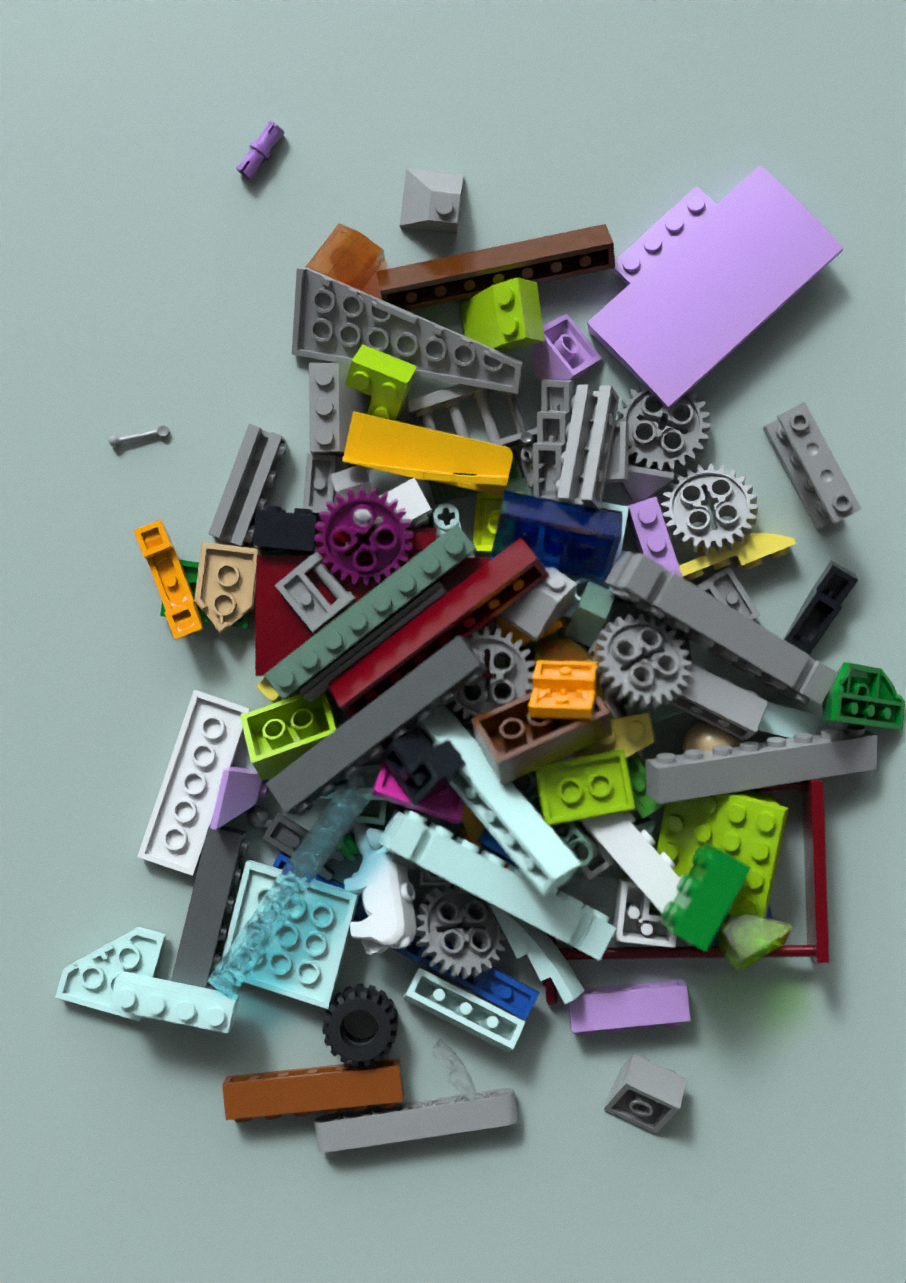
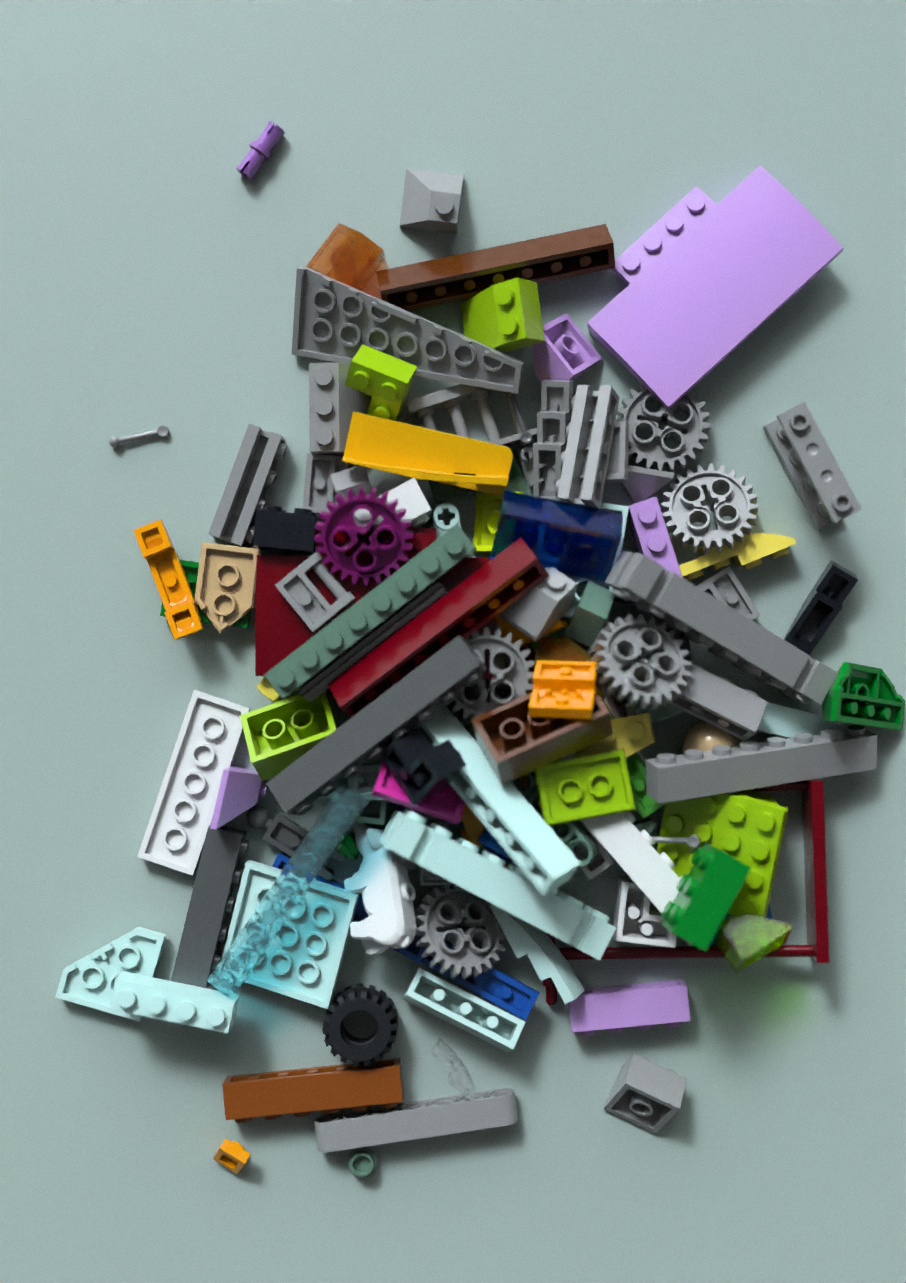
none -> light orange plate [213,1138,250,1174]
none -> sand green plate [348,1147,377,1177]
none -> light grey hinge [651,834,700,848]

